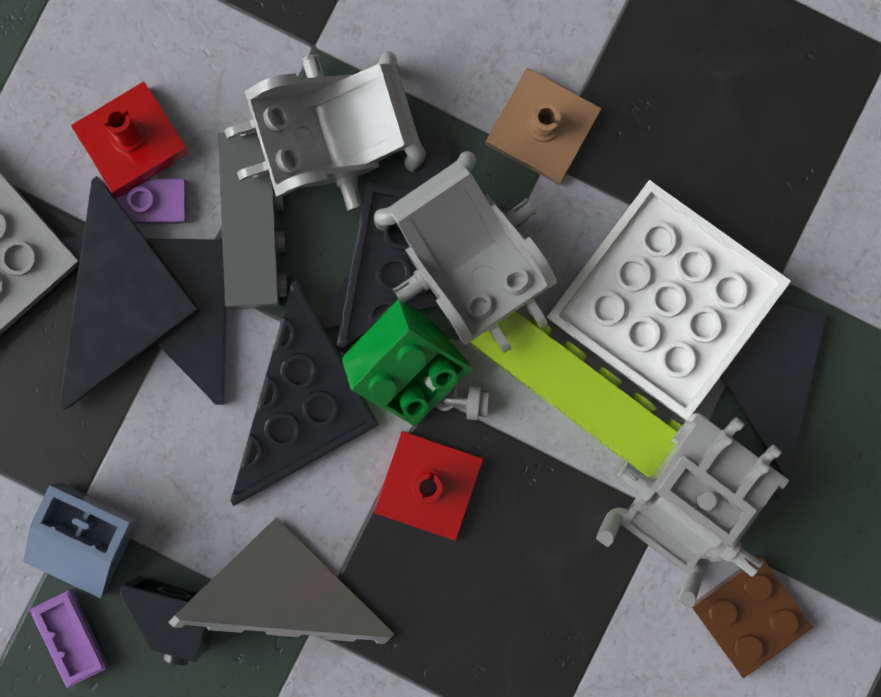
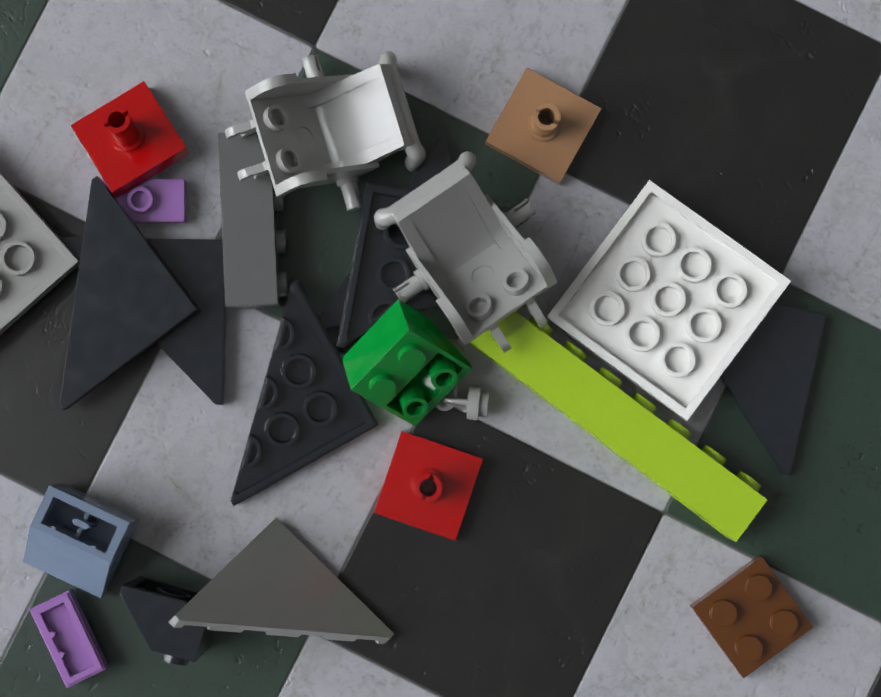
light grey piece [596,413,789,609] -> none

